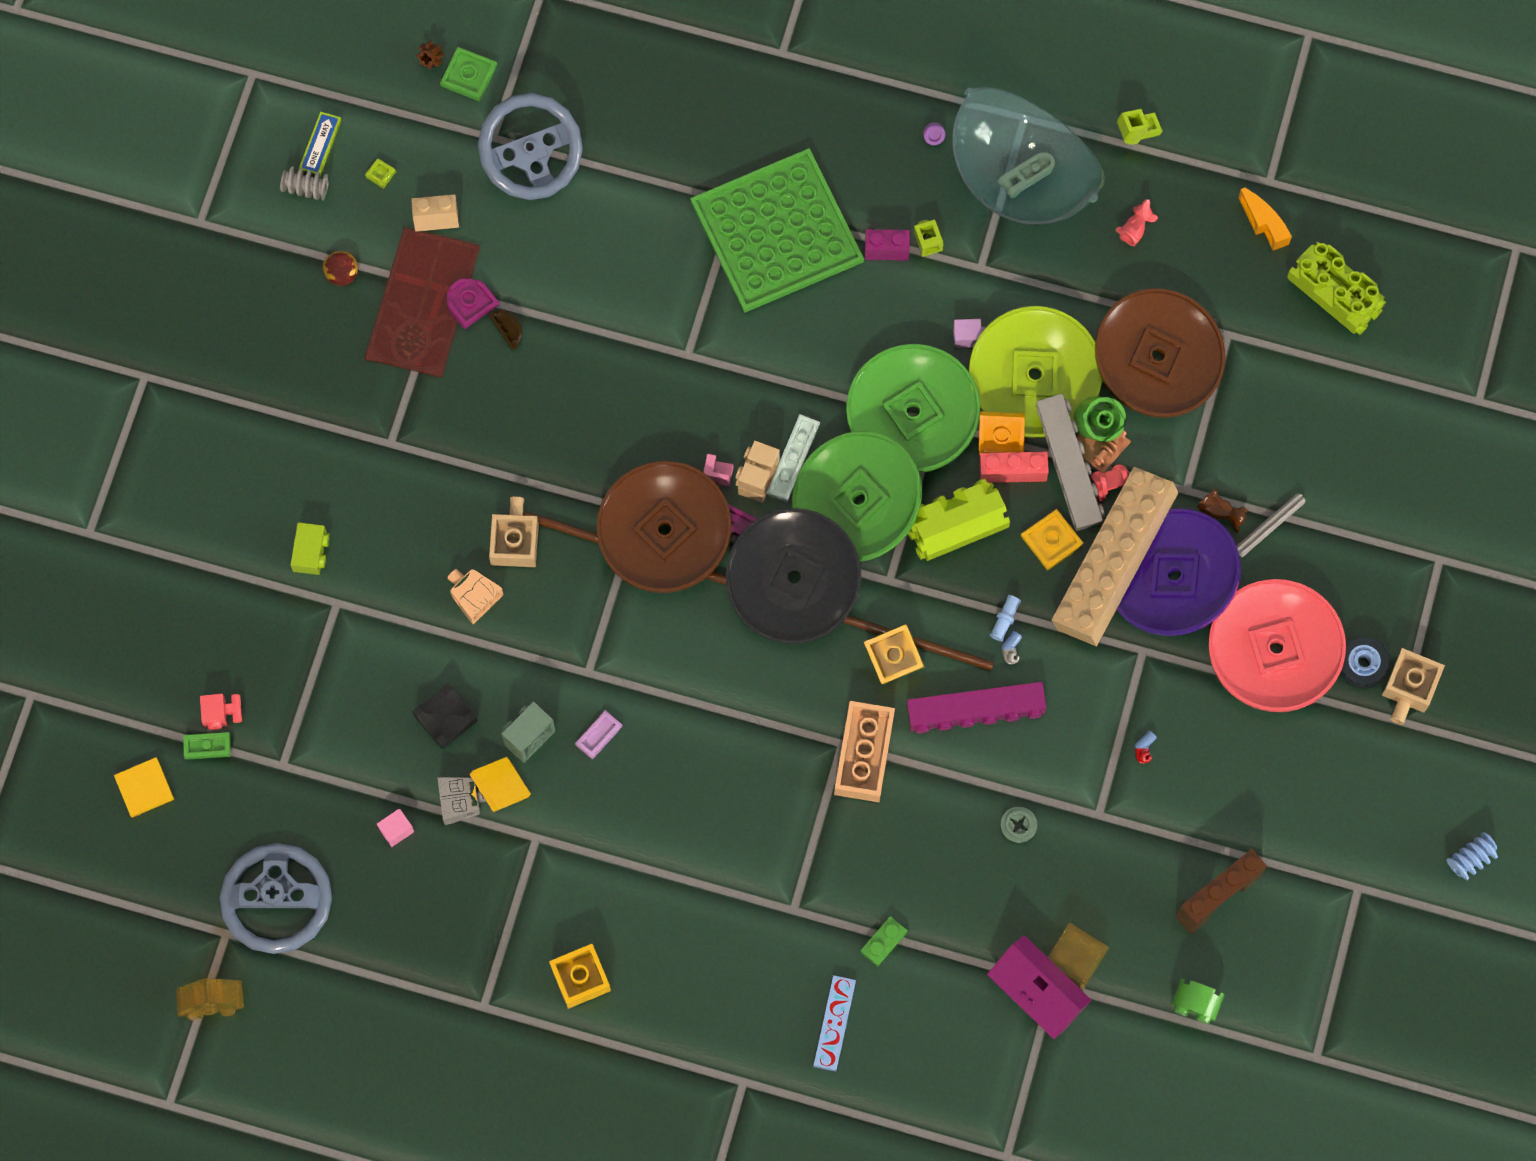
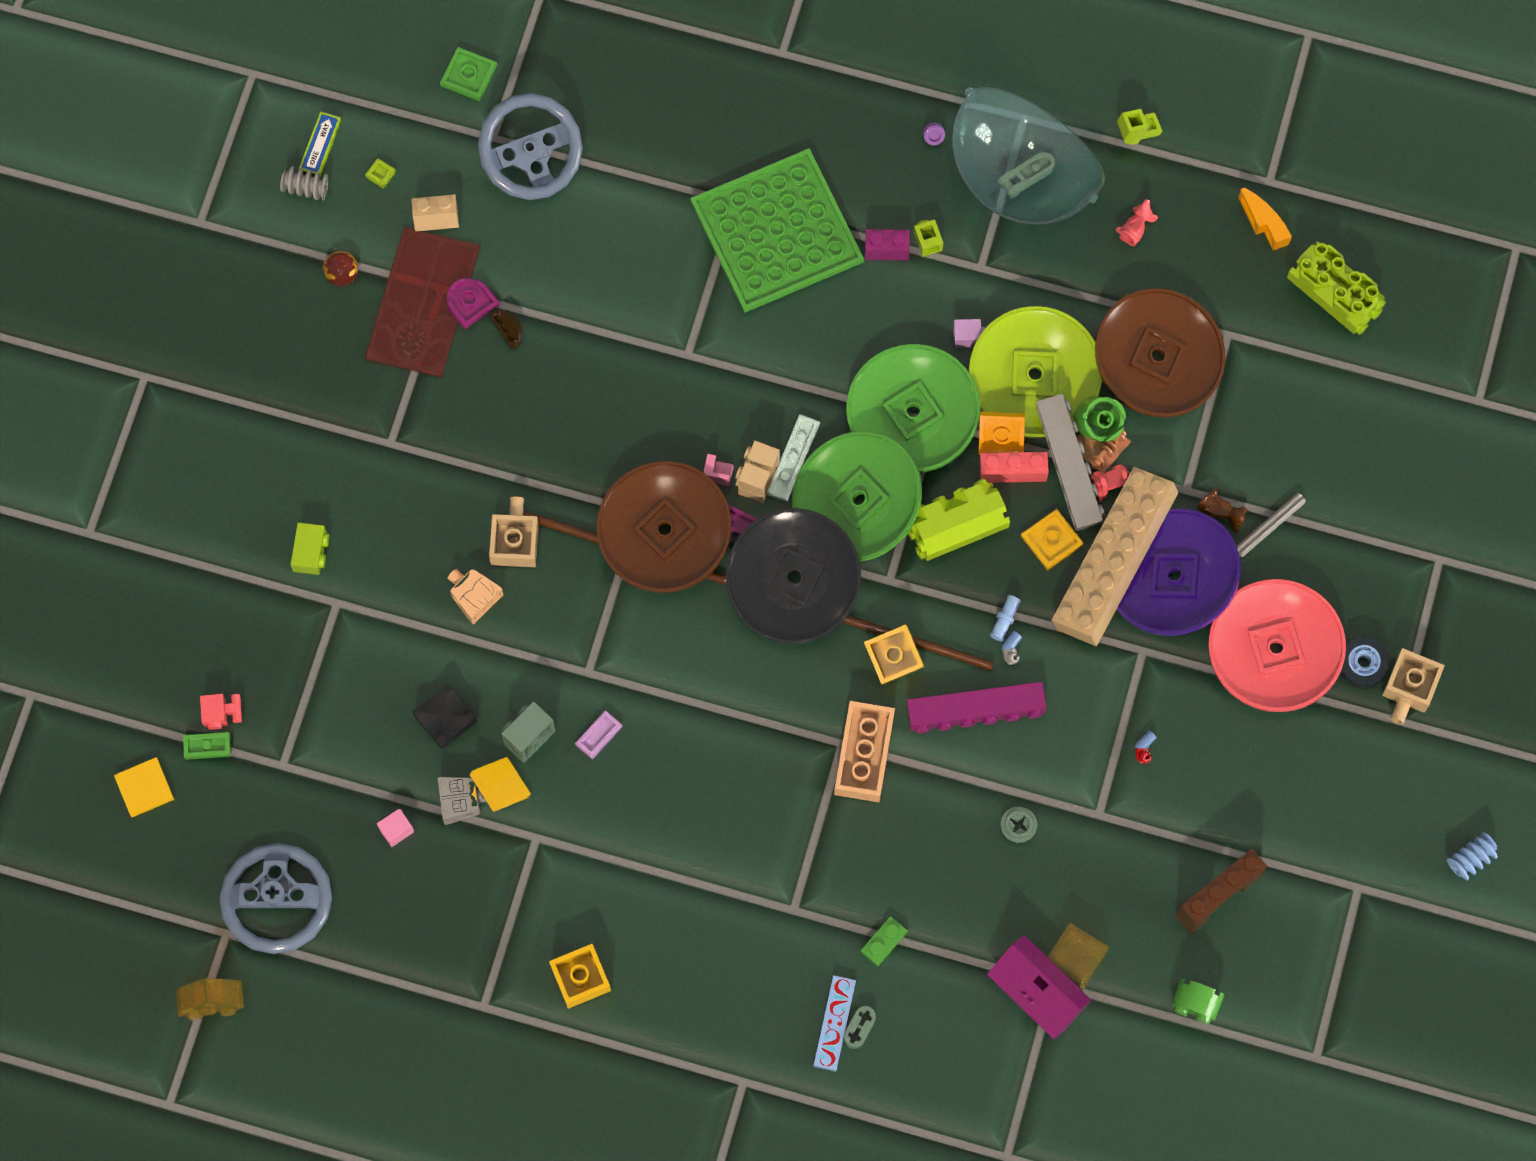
reddish brown gear [416,41,445,70] -> none
none -> sand green beam [844,1006,876,1049]

